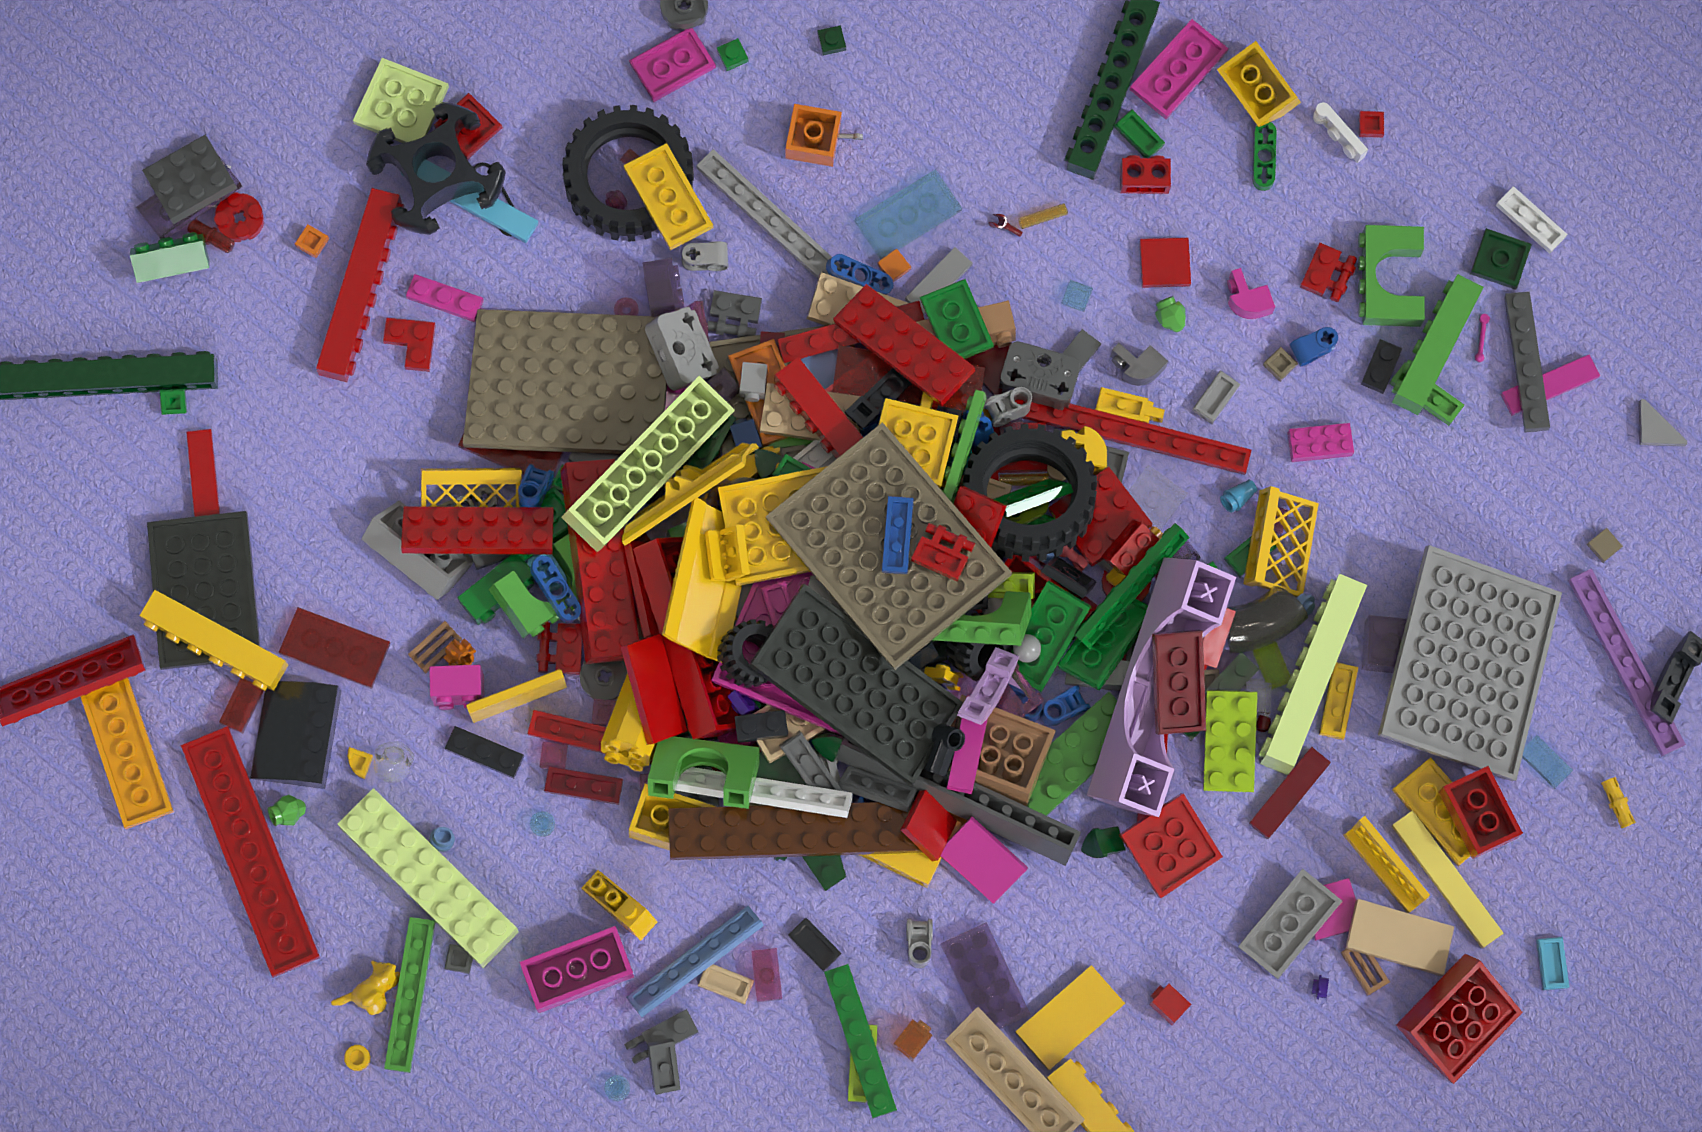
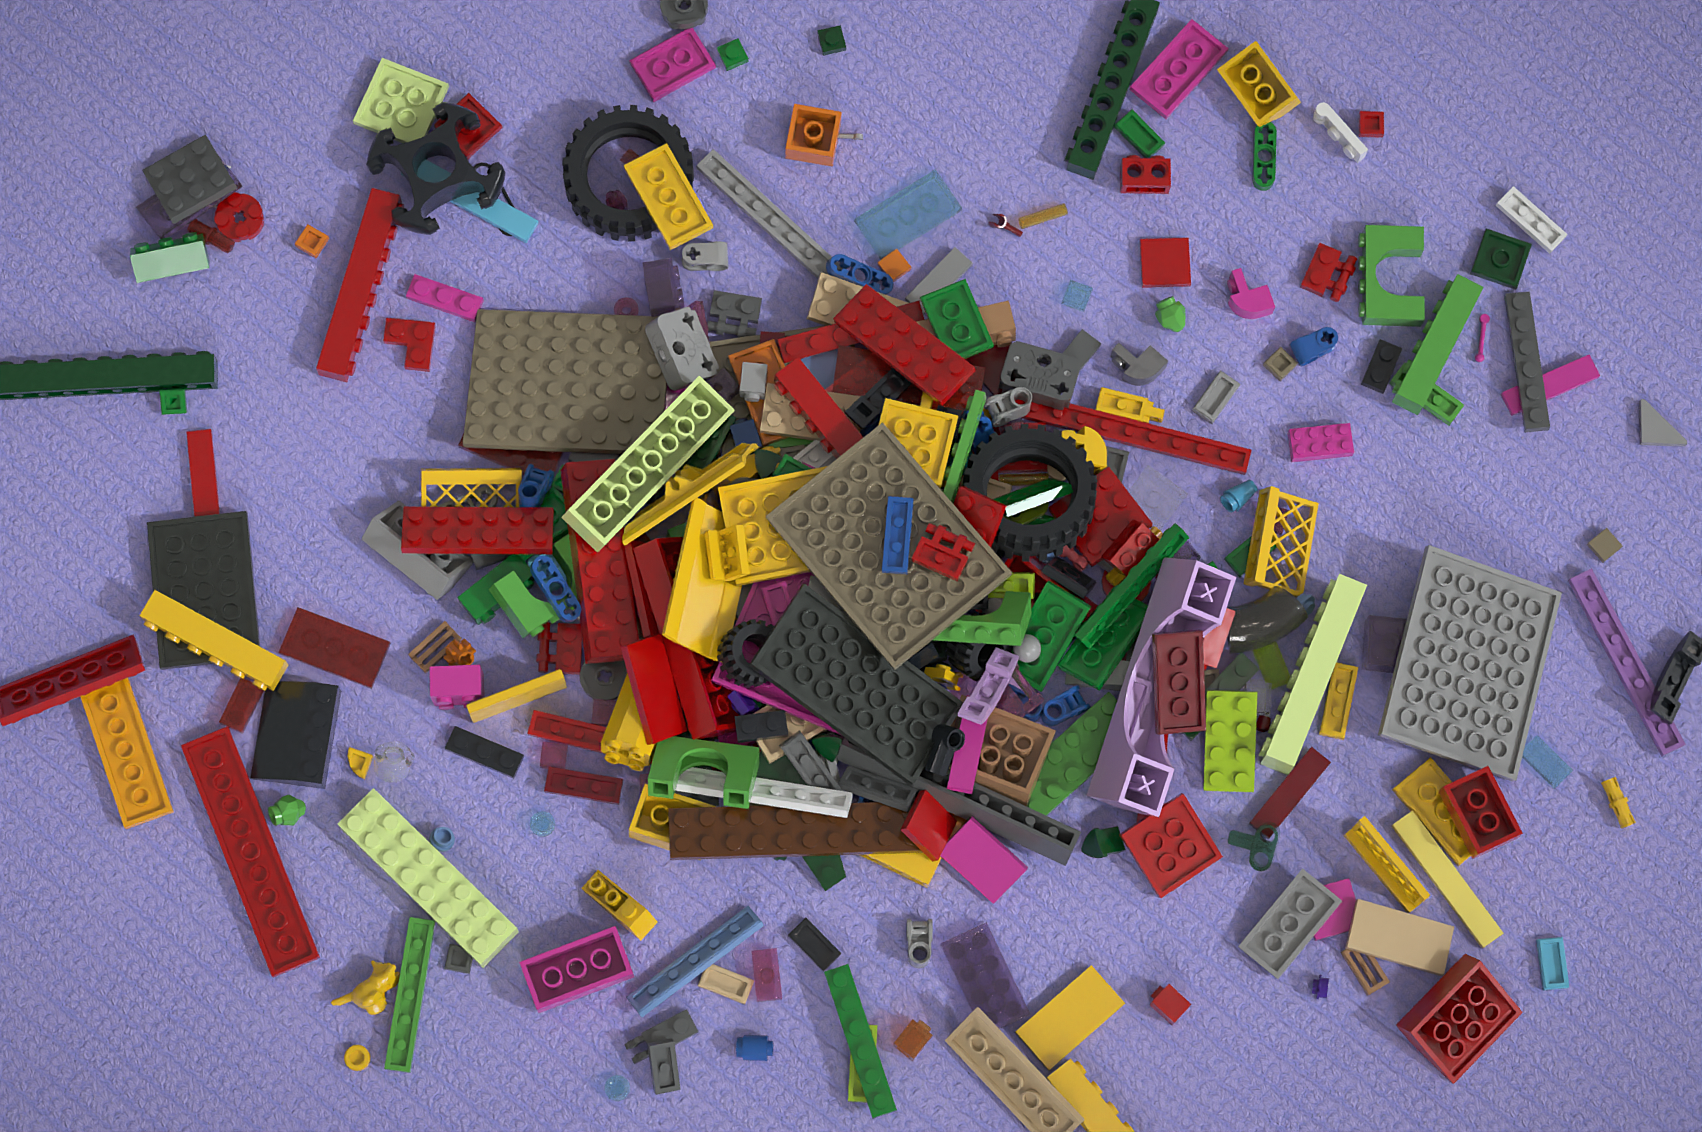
none -> blue brick [736,1035,774,1061]
none -> beam [1228,822,1280,871]

